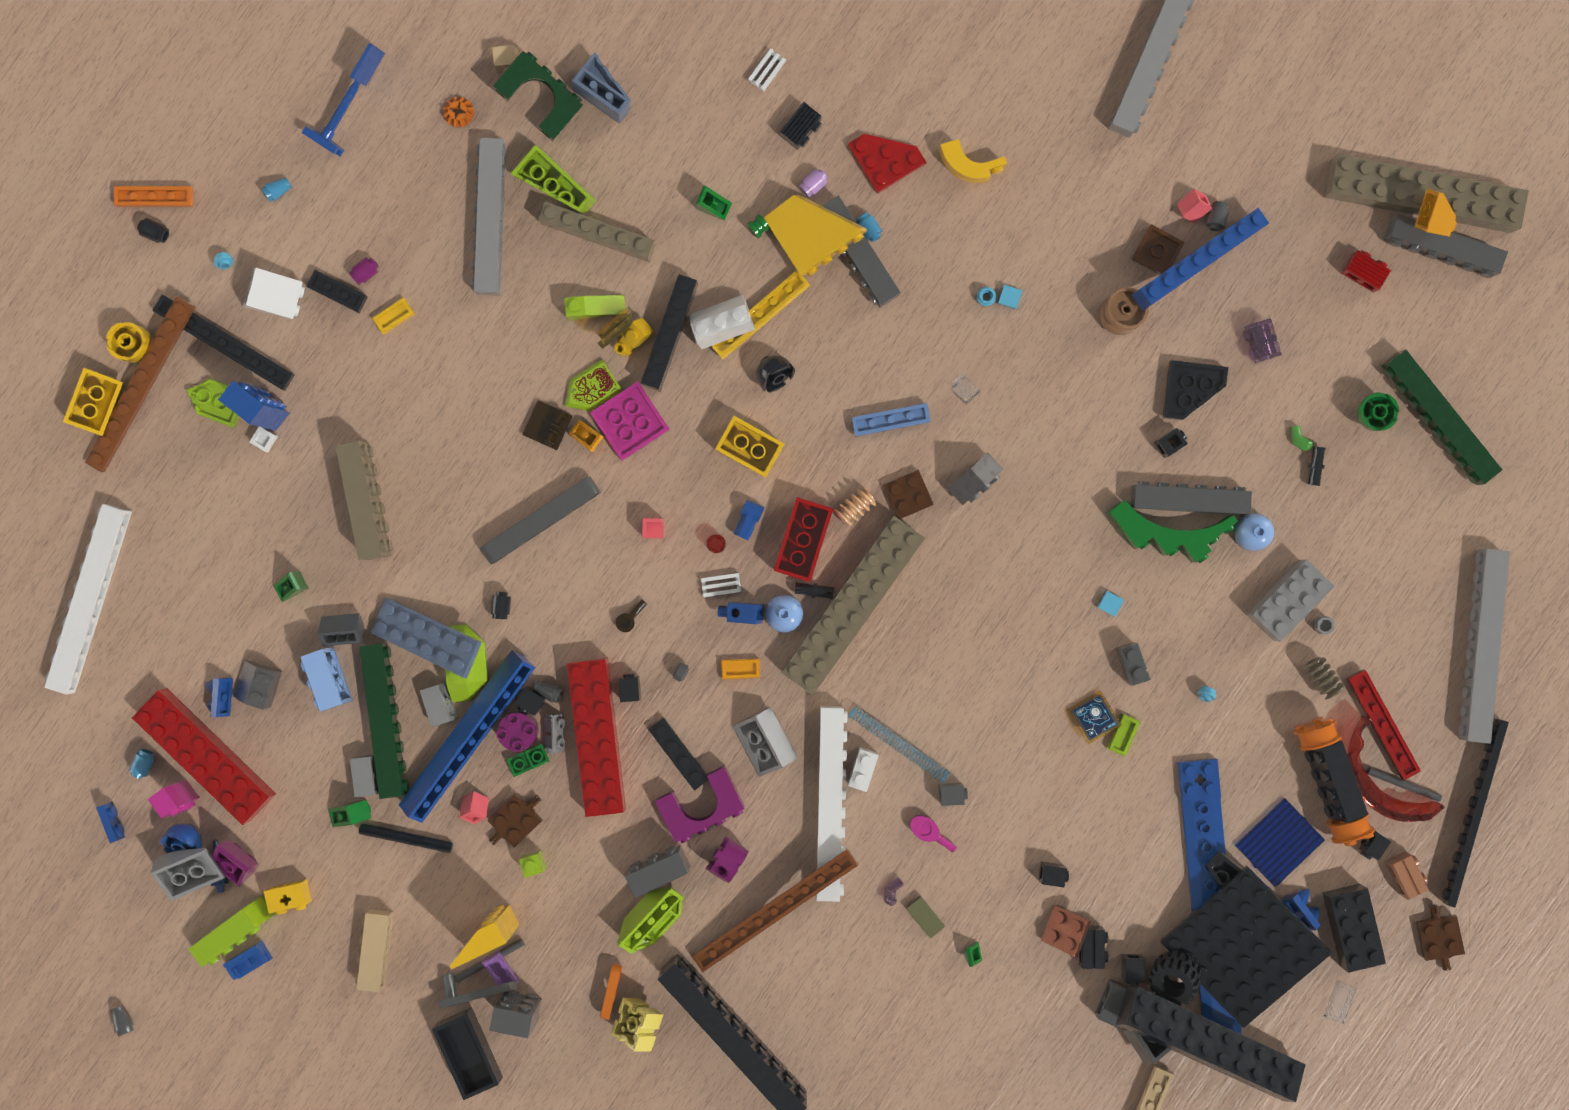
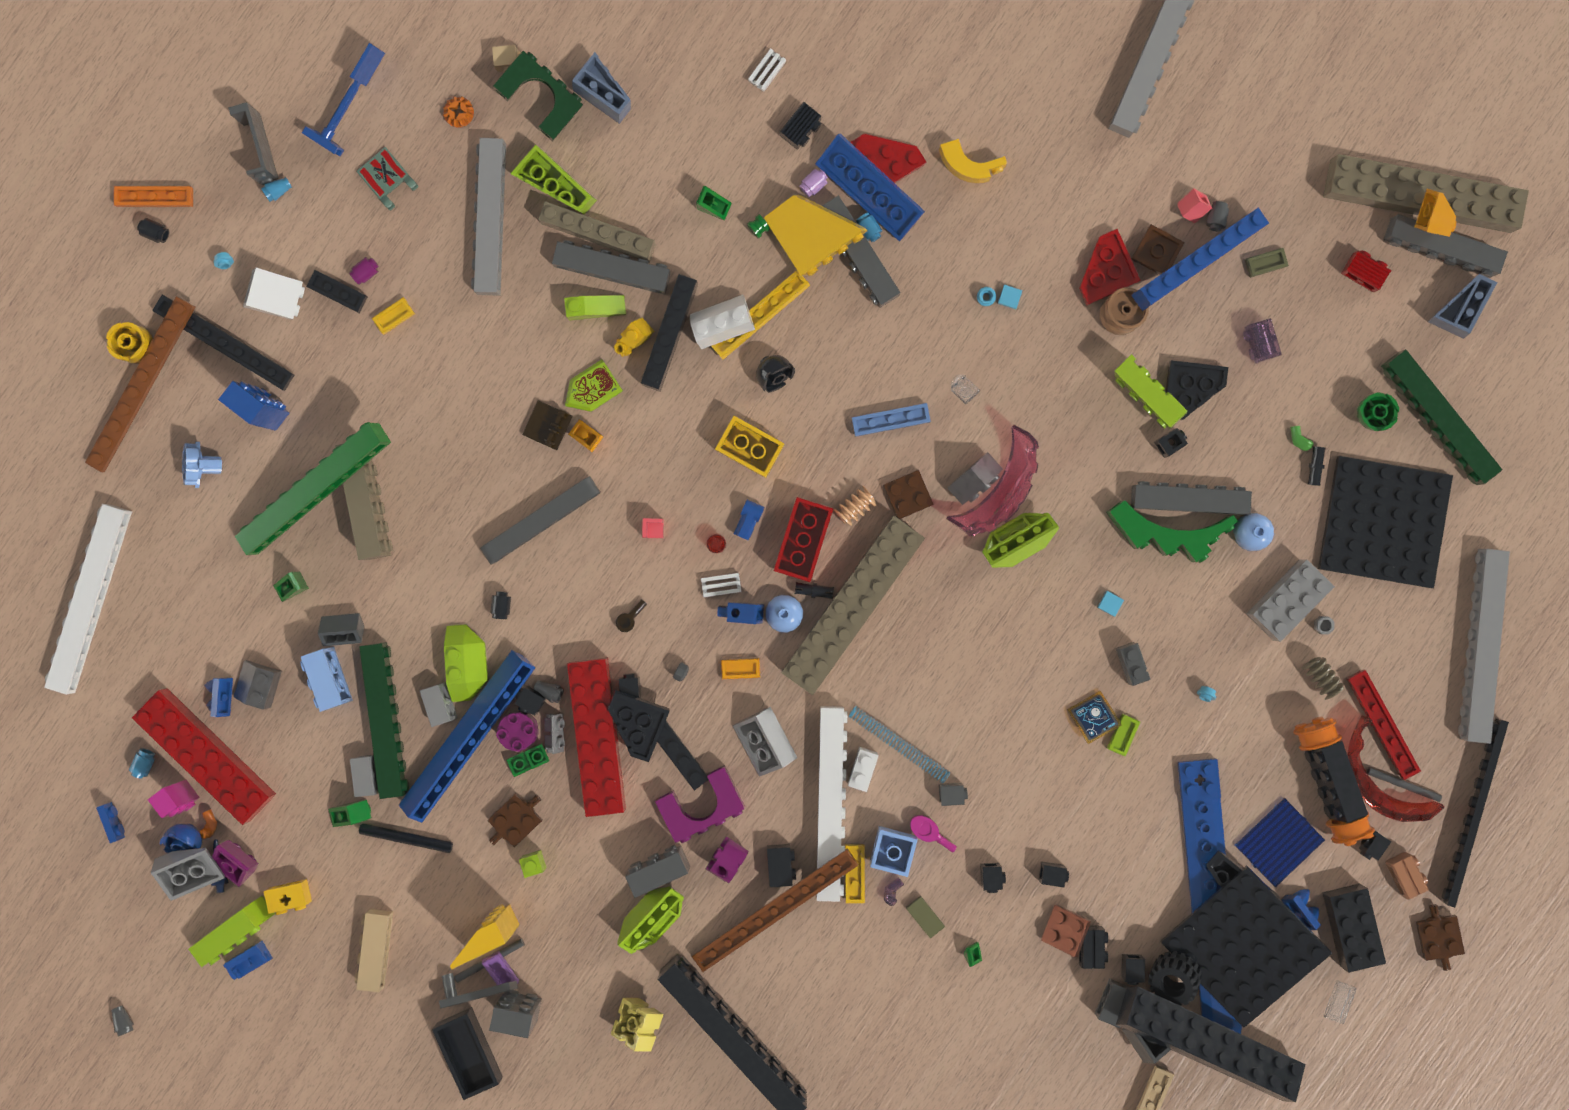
yellow slope [63,368,123,436] -> none
lime tile [186,379,239,428] -> none
white plate [250,427,278,453] -> none
sand blue plate [371,598,482,678] -> none
coral panel [459,791,489,824] -> none
dark pink plate [590,381,670,461] -> none
clear yellow slope [597,306,633,349] -> none
orange beam [600,963,623,1020] -> none
none -> light blue piece [182,442,222,488]
none -> orange arm [199,809,218,839]
none -> dark grey panel [228,102,279,185]
none -> green brick [235,422,391,555]
none -> flag [356,147,418,211]
none -> dark grey brick [552,240,671,295]
none -> black plate [608,690,670,762]
none -> black brick [767,844,796,887]
none -> blue plate [815,133,925,241]
none -> yellow plate [845,844,865,903]
none -> light blue brick [869,826,918,877]
none -> clear pink windscreen [946,425,1039,536]
none -> black brick [980,863,1006,893]
none -> lime wedge [982,513,1059,568]
none -> red plate [1079,229,1141,305]
none -> lime wedge [1114,354,1187,429]
none -> olive tile [1245,248,1289,278]
none -> black plate [1318,456,1453,589]
none -> sand blue wedge [1428,274,1498,339]

